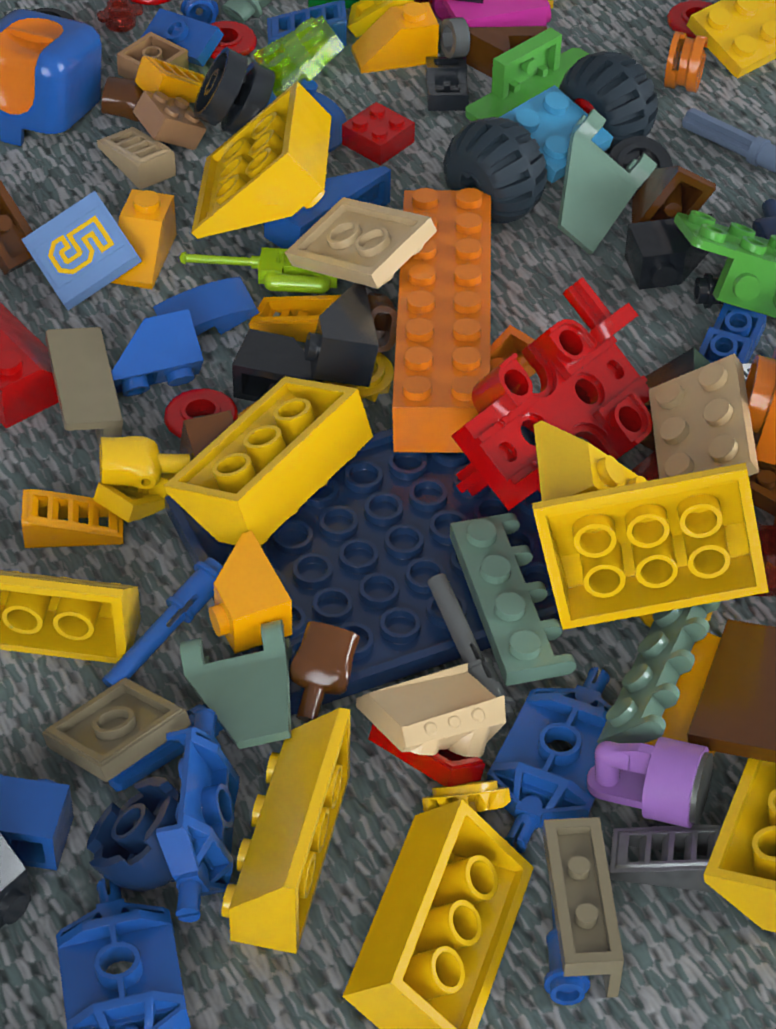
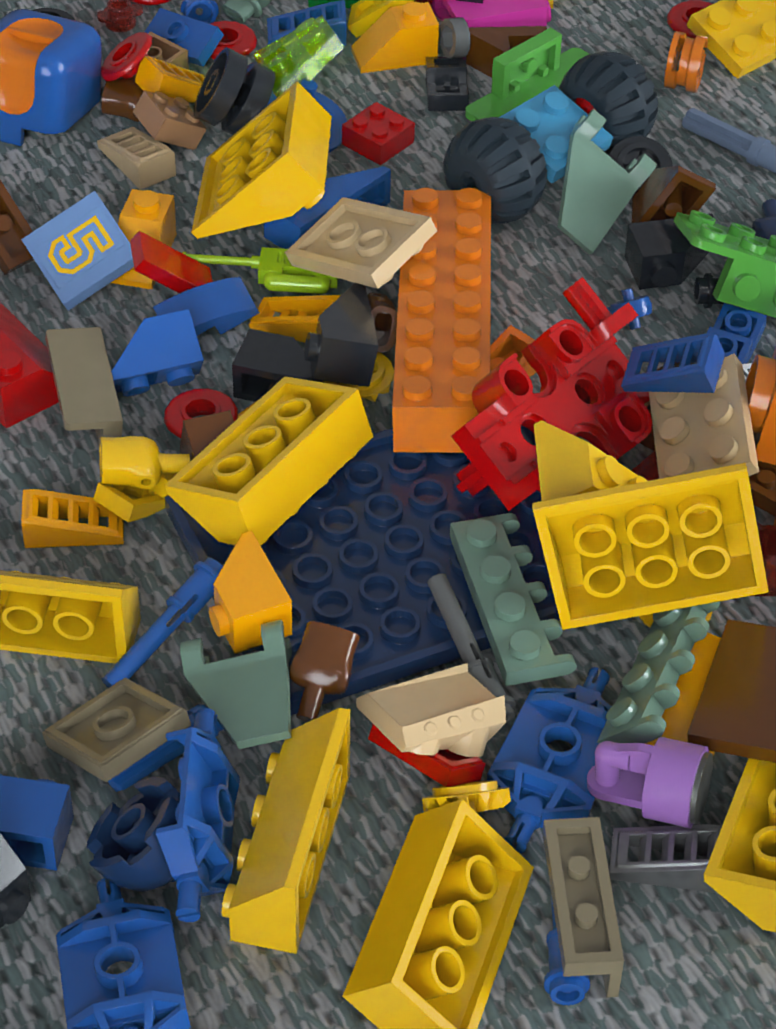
none -> red piece [101,32,152,82]
none -> red tile [130,231,213,293]
none -> blue piece [607,288,652,330]
none -> blue slope [621,334,725,393]

